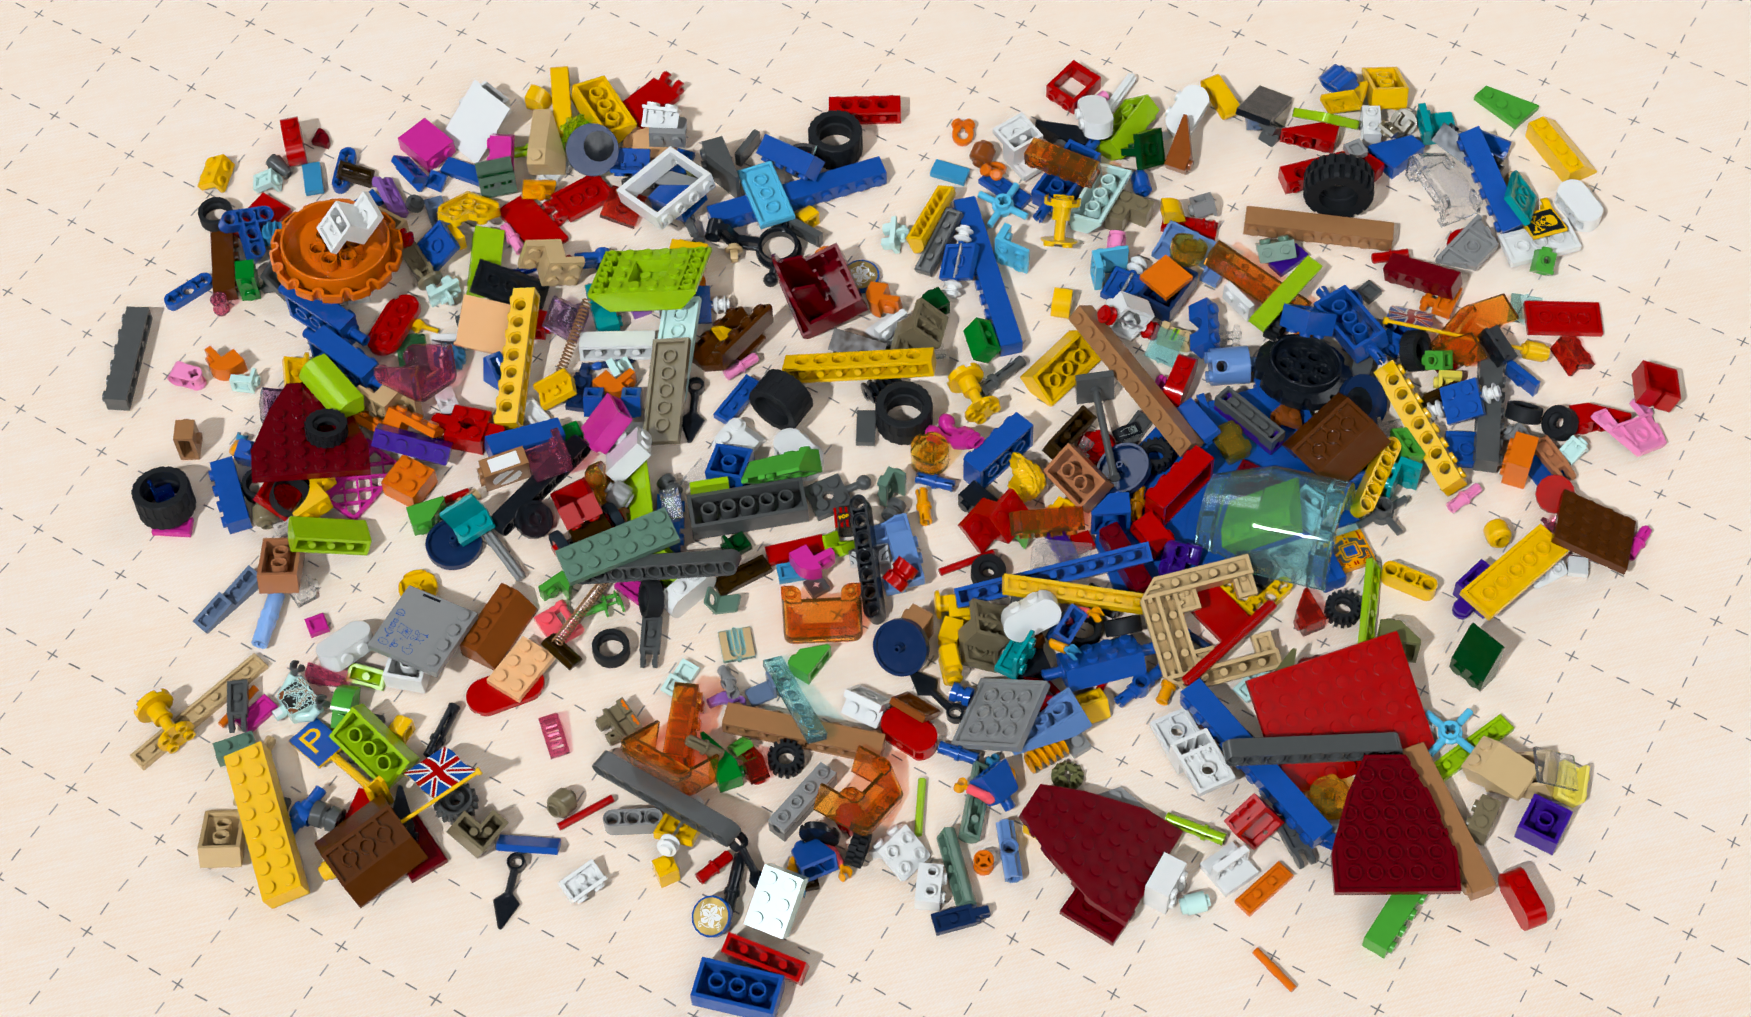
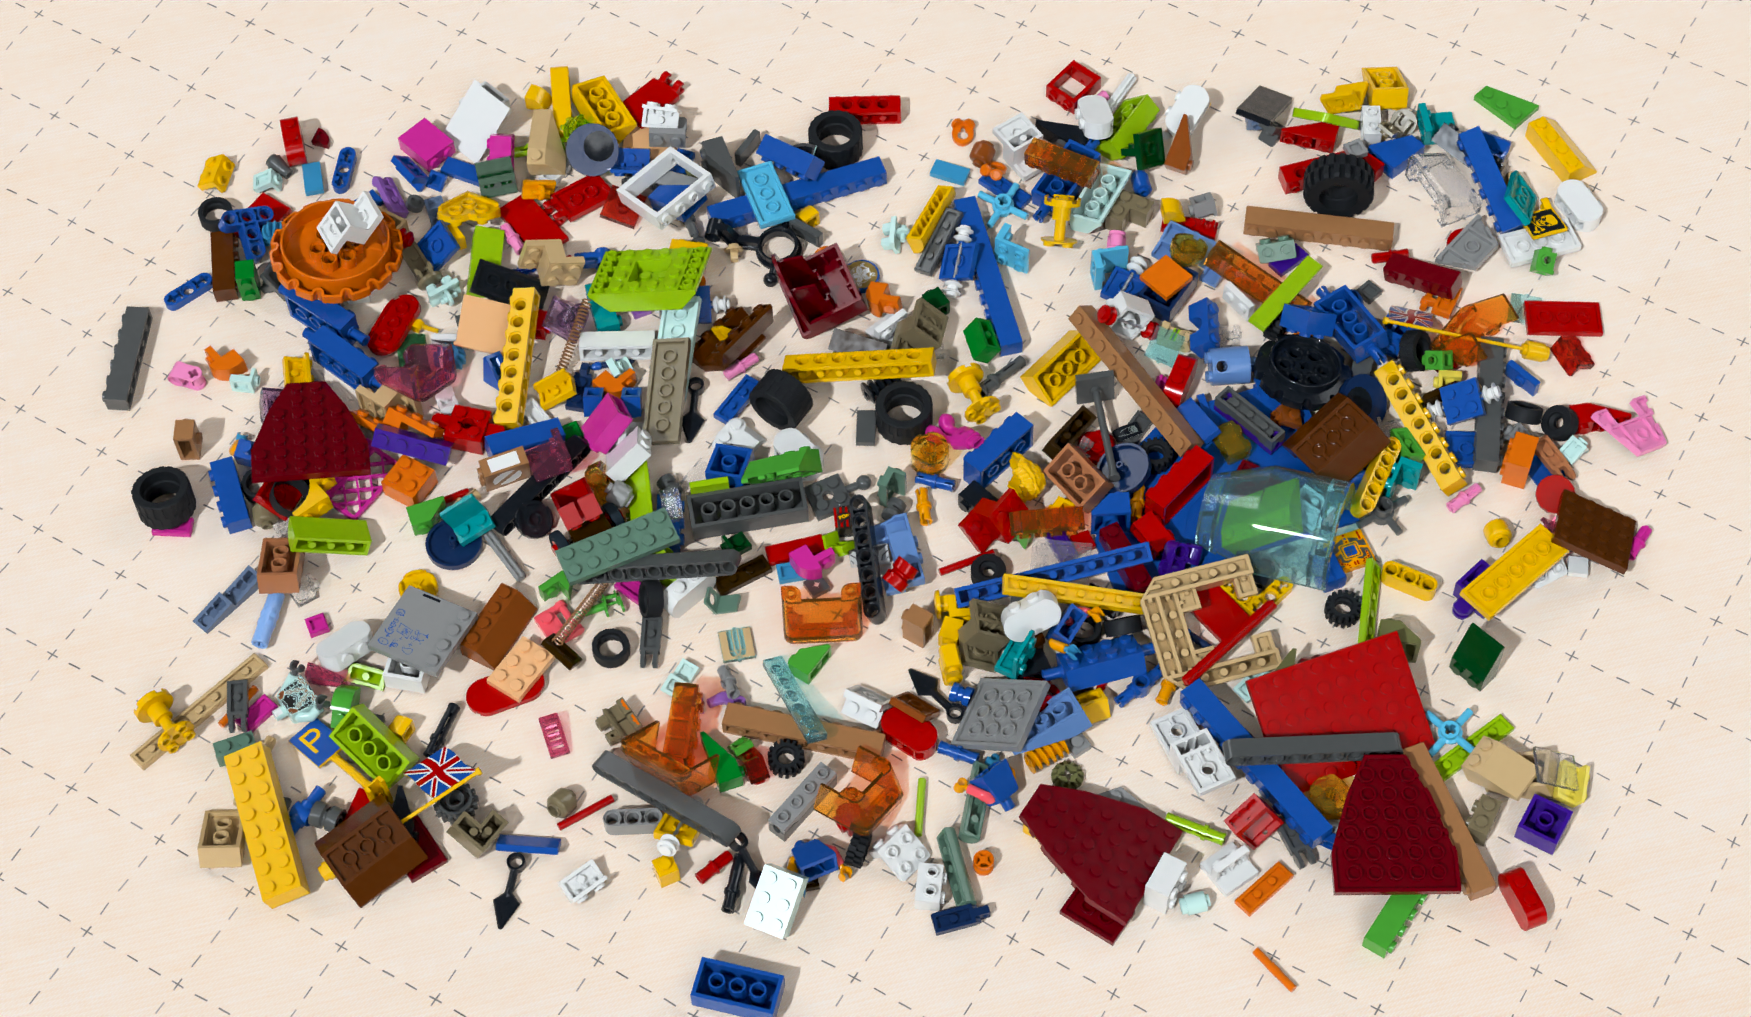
clear blue panel [147,479,175,503] -> none
clear pink bush [210,292,230,316] -> none
lime brick [299,353,364,418] -> none
black tyre [304,408,348,449] -> none
dark brown tile [336,160,375,188] -> none
dark tan axle [685,734,725,761] -> none
tile [692,895,733,938] -> none
red brick [721,932,810,986] -> none
sand blue bracket [745,671,777,707] -> none
black tile [799,821,840,846] -> none
dark blue piece [873,618,930,677] -> none
medium blue piece [996,819,1023,883] -> none
yellow brick [1050,287,1073,319] -> none
yellow beam [1200,74,1240,120] -> none
clear red slope [1293,587,1327,637] -> none
blue brick [1318,64,1359,93] -> none
black bracket [1477,325,1518,368] -> none
red piece [1632,360,1681,412] -> none

